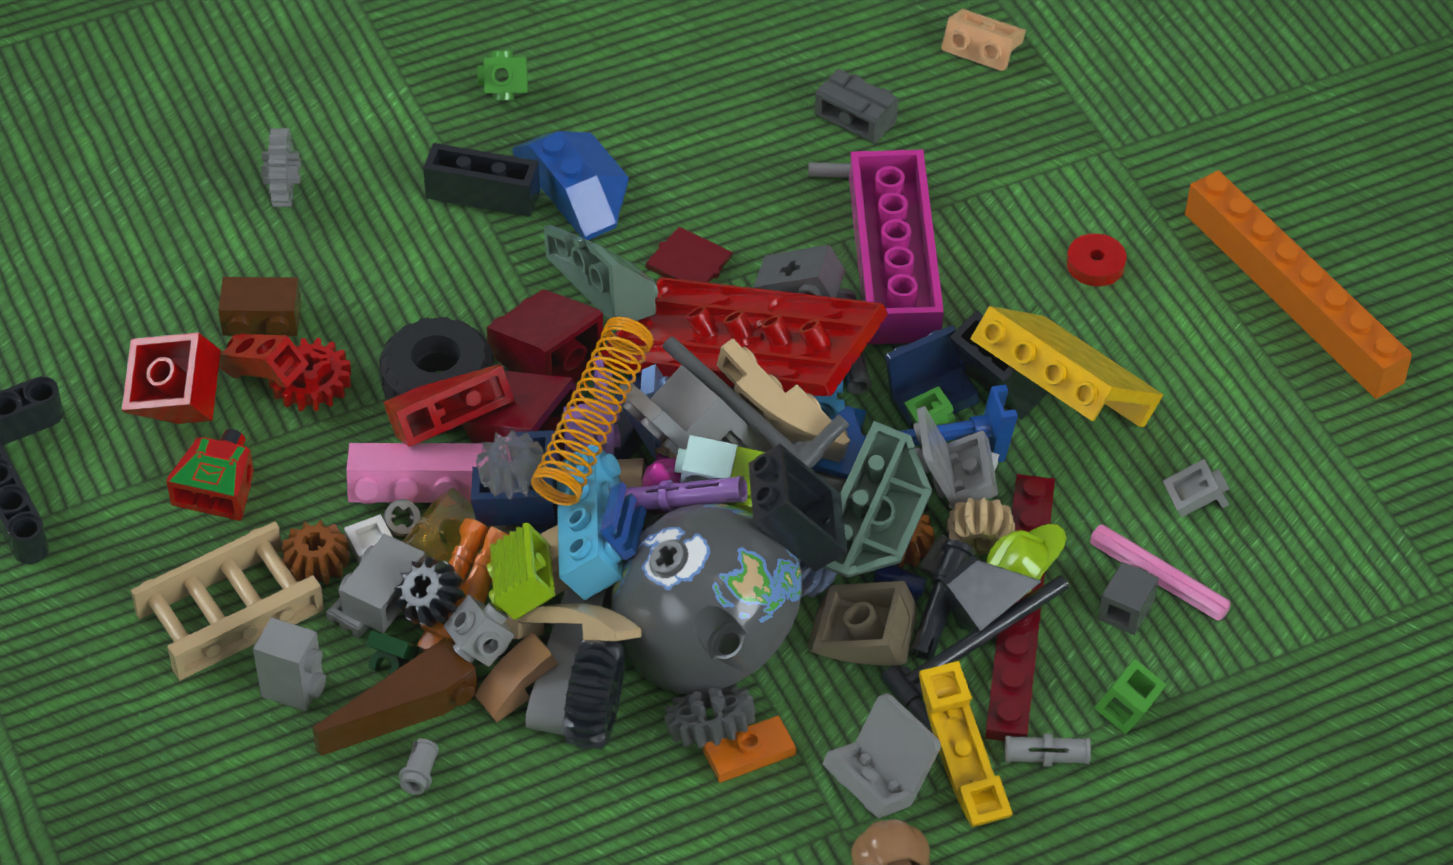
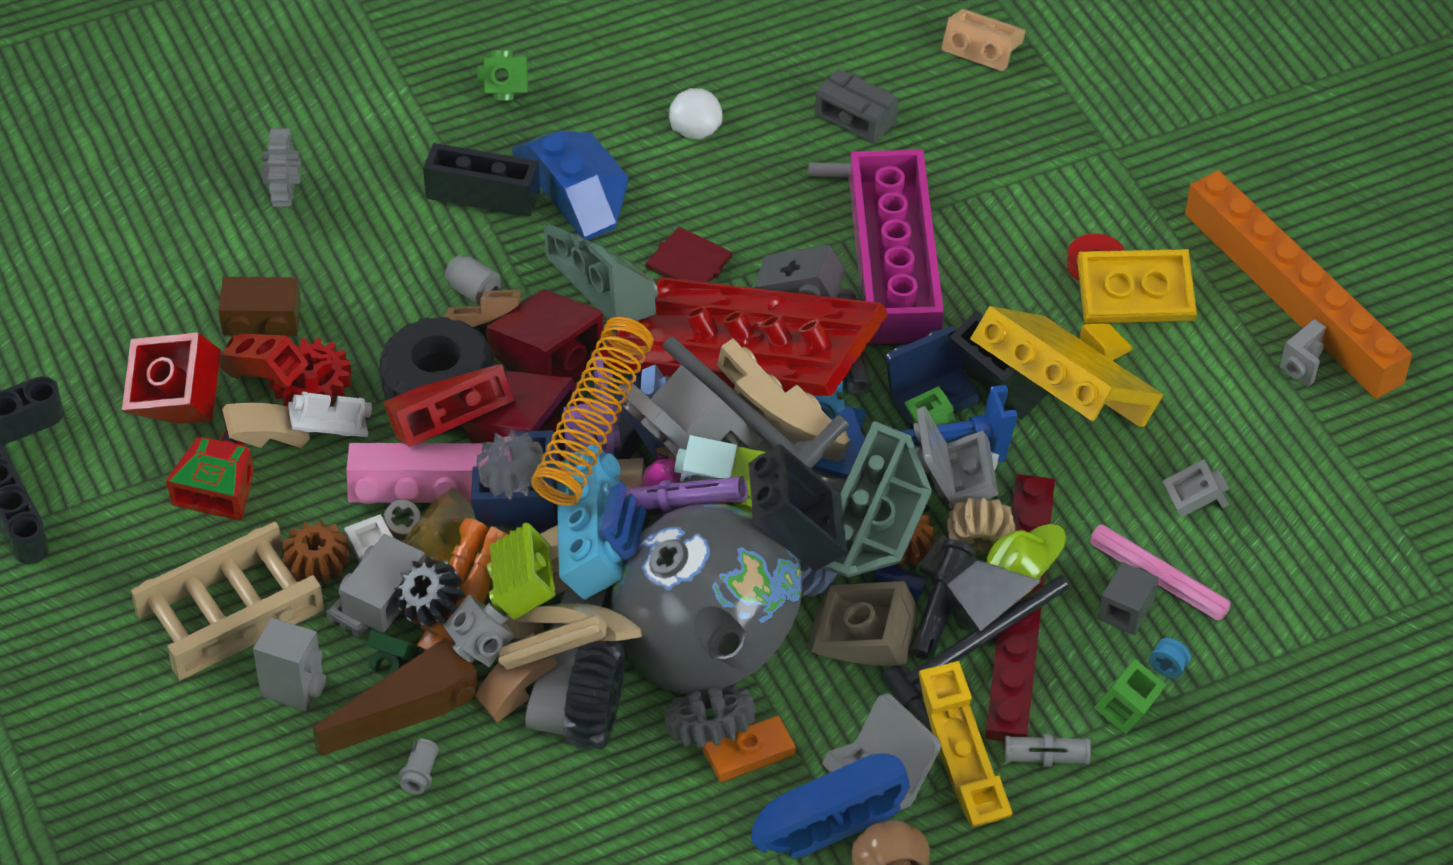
none -> tan slope [222,403,310,448]
none -> white hinge [288,392,372,437]
none -> medium nougat slope [444,289,522,327]
none -> light grey brick [445,255,501,306]
none -> tan axle [498,615,607,670]
none -> white hair [669,88,723,140]
none -> blue brick [752,754,910,858]
none -> yellow tile [1077,249,1197,323]
none -> yellow slope [1079,323,1132,361]
none -> dark azure bush [1149,638,1191,678]
none -> light grey bracket [1280,319,1326,387]

